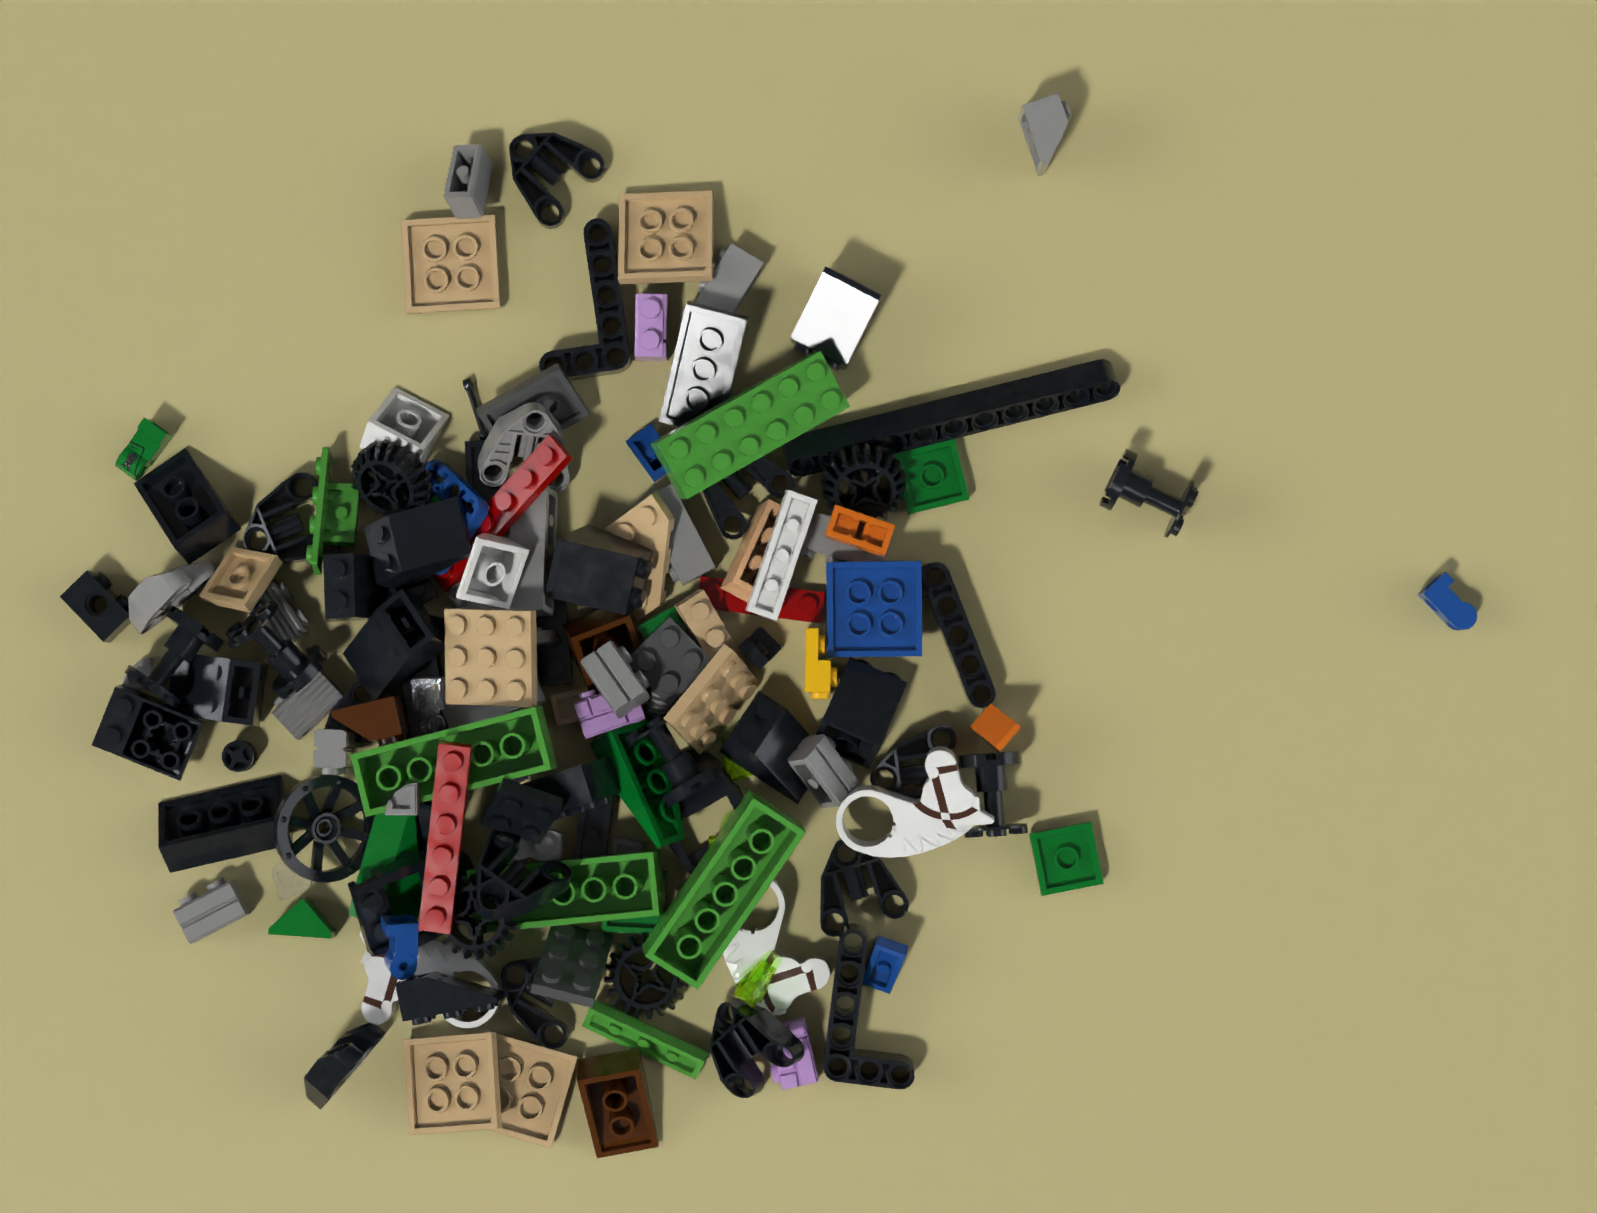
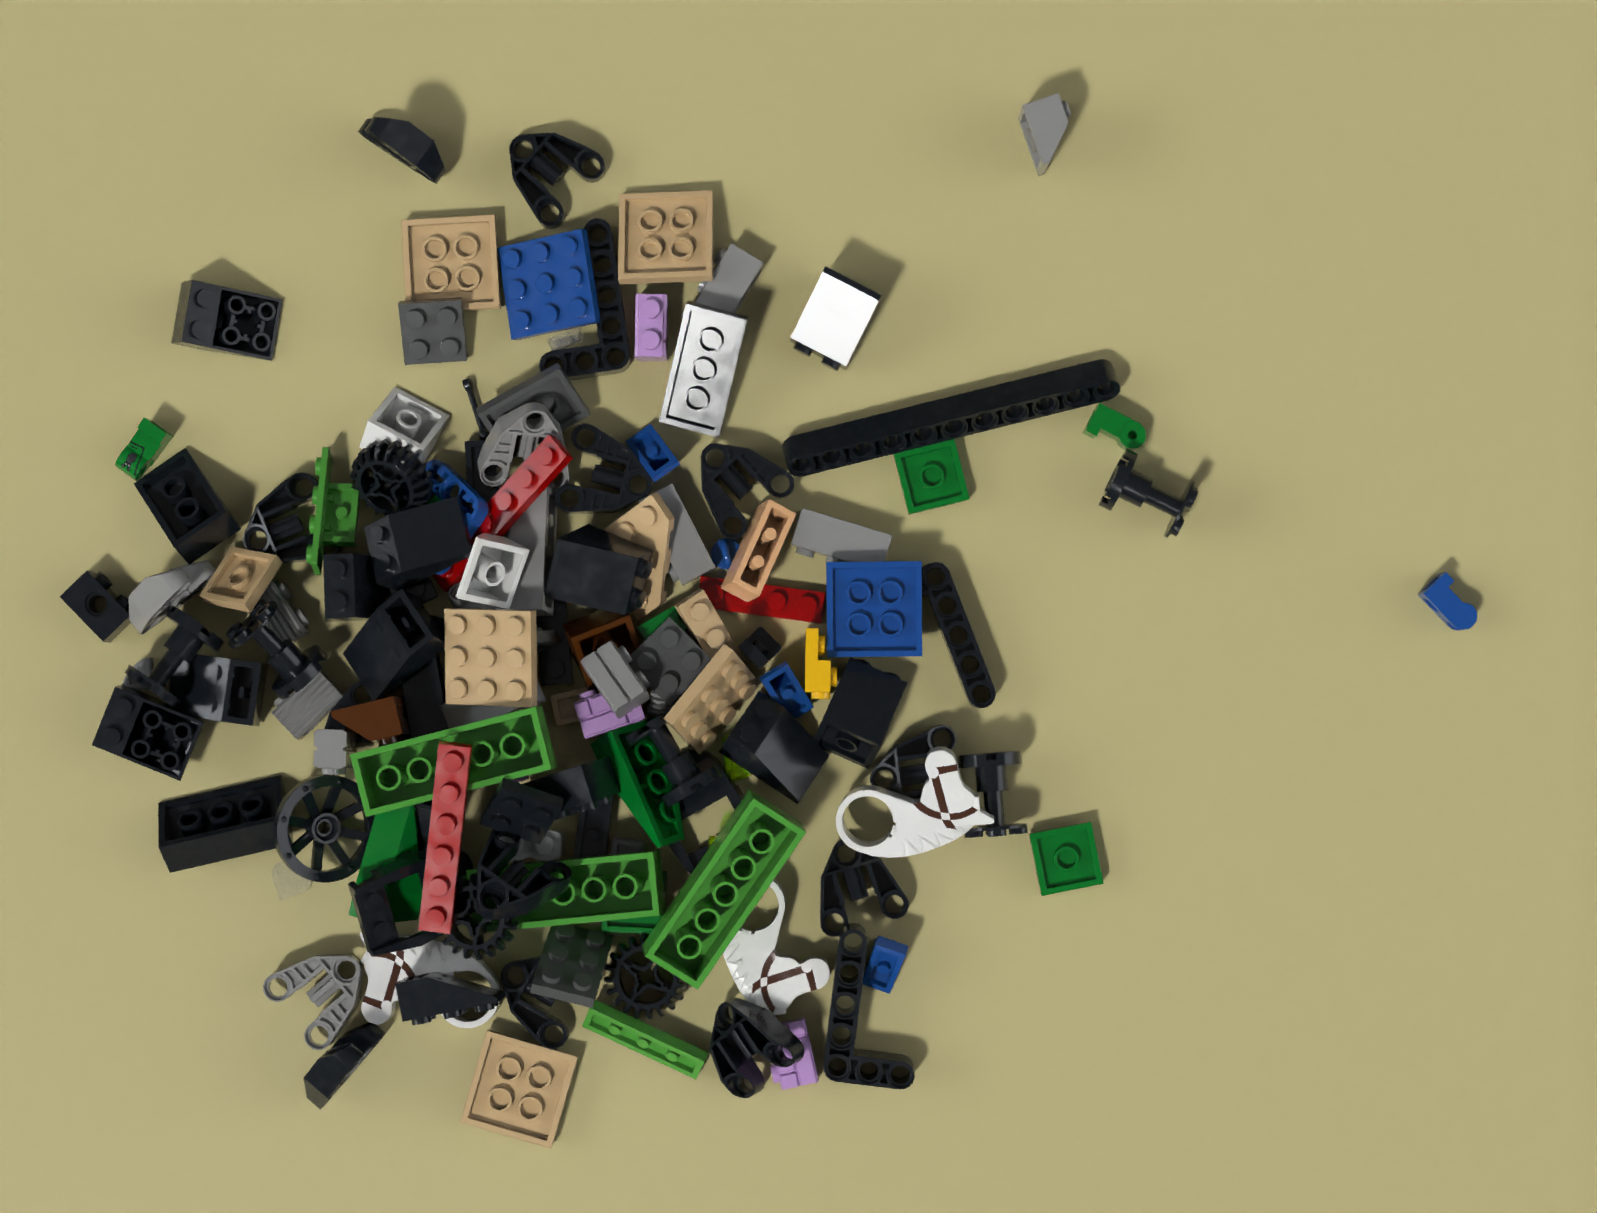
light grey brick [173,878,251,944] -> none
black wheel [222,741,257,772] -> none
green slope [268,897,337,939] -> none
blue leg [381,914,419,980] -> none
light grey tile [385,782,420,815] -> none
tan plate [404,1032,502,1135] -> none
clear plate [411,677,447,732] -> none
light grey brick [443,144,493,219] -> none
reddish brown slope [577,1048,659,1158] -> none
bright green brick [650,351,850,499] -> none
clear neon green cone [733,959,776,1008] -> none
white fence [745,490,818,621] -> none
light grey brick [787,734,859,808] -> none
black gear [821,442,907,520] -> none
orange brick [825,505,896,557] -> none
orange slope [970,704,1021,752] -> none
none -> black slope [171,280,282,361]
none -> light grey connector [263,954,363,1050]
none -> black connector [358,117,446,184]
none -> dark grey plate [398,297,468,365]
none -> blue plate [497,229,601,340]
none -> clear tile [547,328,585,351]
none -> black connector [555,423,653,514]
none -> blue tile [711,538,739,570]
none -> blue slope [759,661,814,719]
none -> green leg [1082,403,1146,450]

